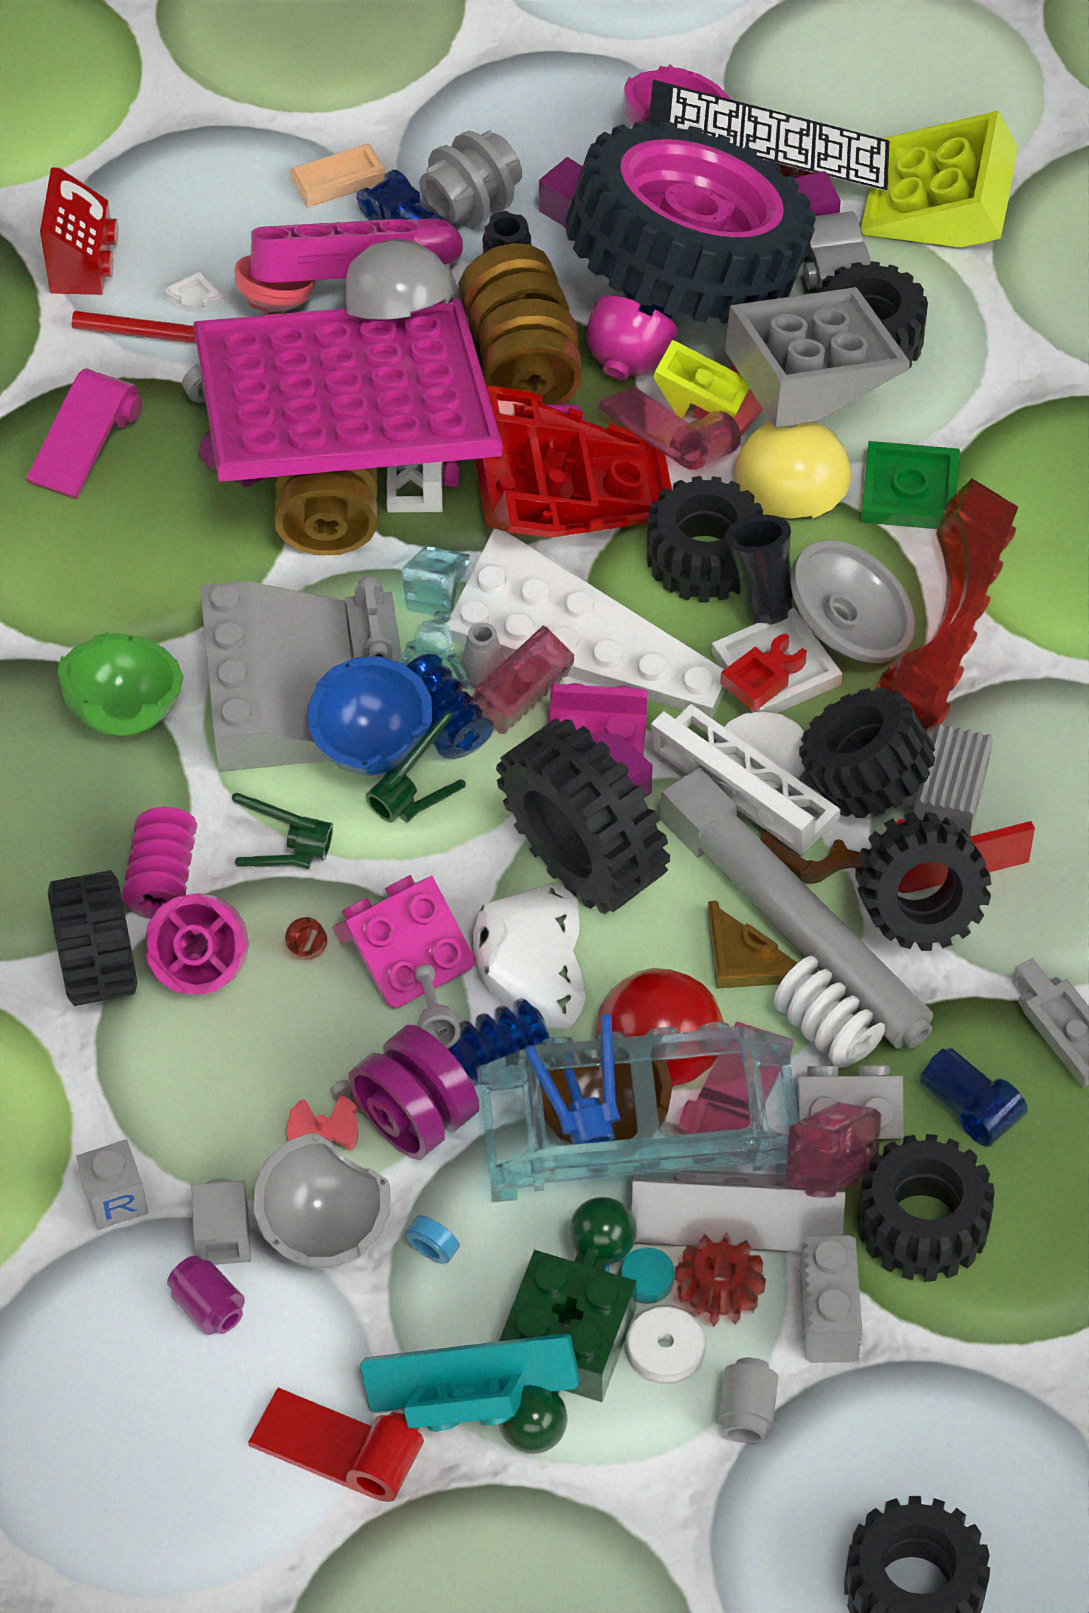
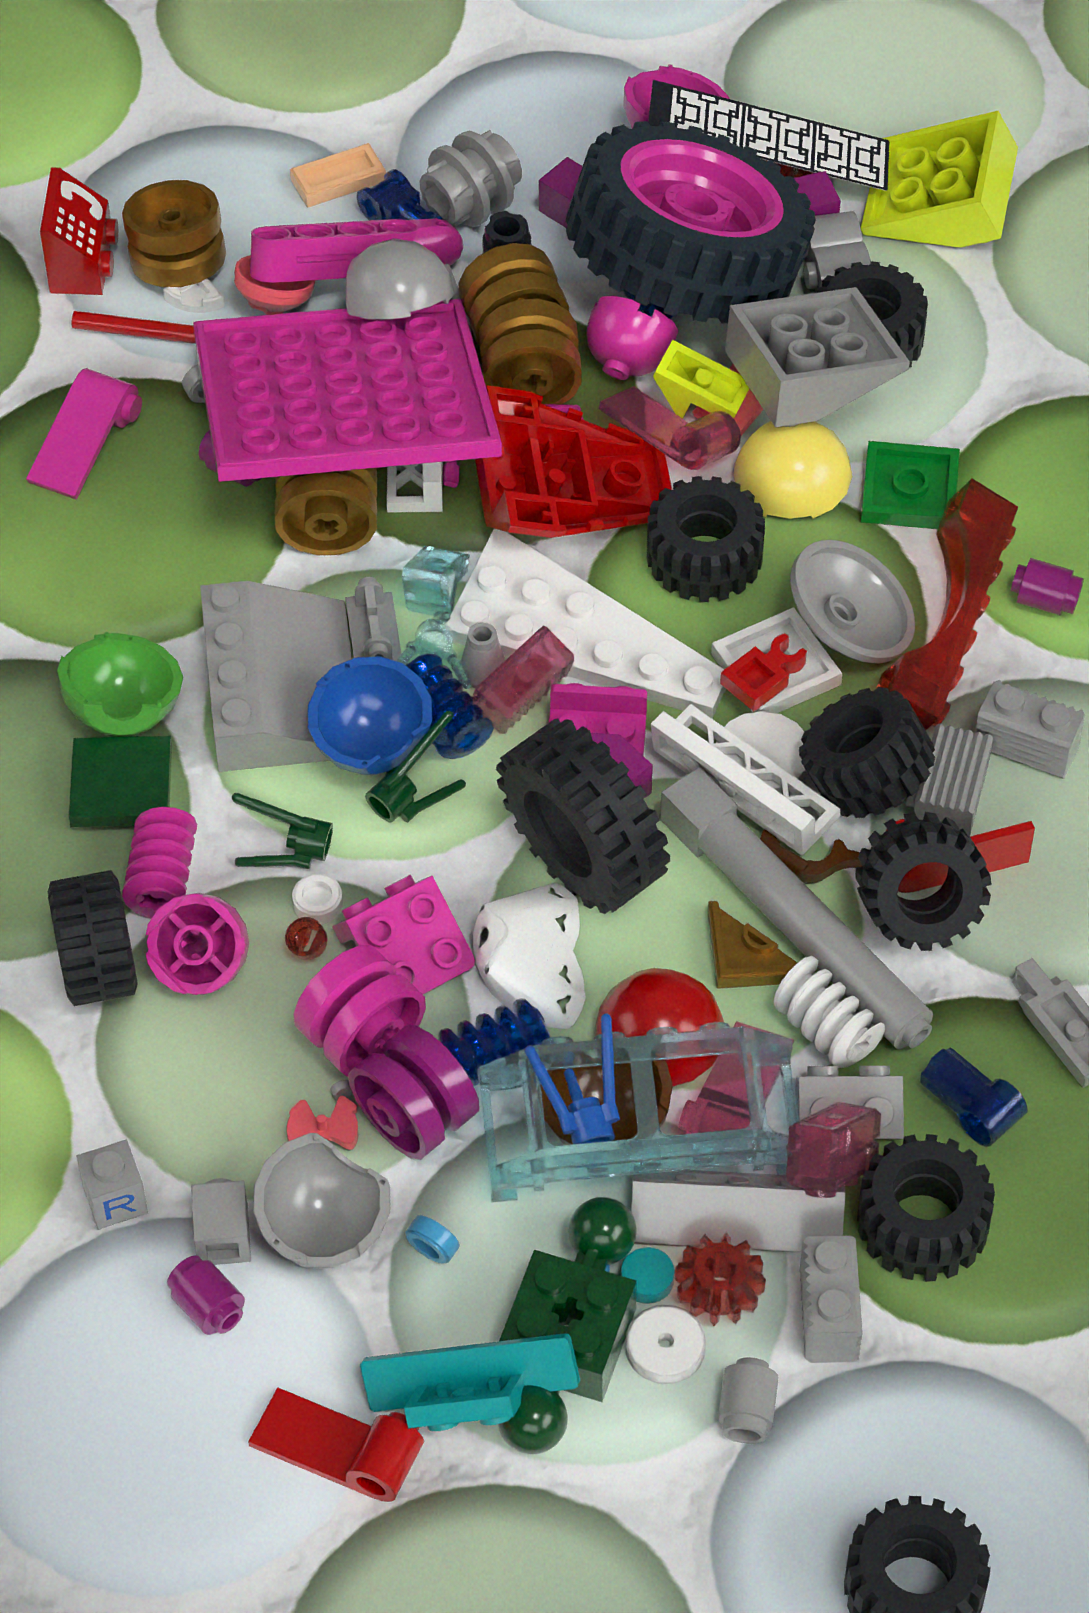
light grey hinge [415,964,460,1049] -> none
black plant [725,515,793,624] -> none
none -> dark green tile [69,736,172,827]
none -> pearl gold wheel [122,180,226,287]
none -> white tile [292,874,343,925]
none -> dark pink wheel [293,945,426,1078]
none -> light grey brick [975,680,1085,778]
none -> magenta brick [1011,558,1084,615]

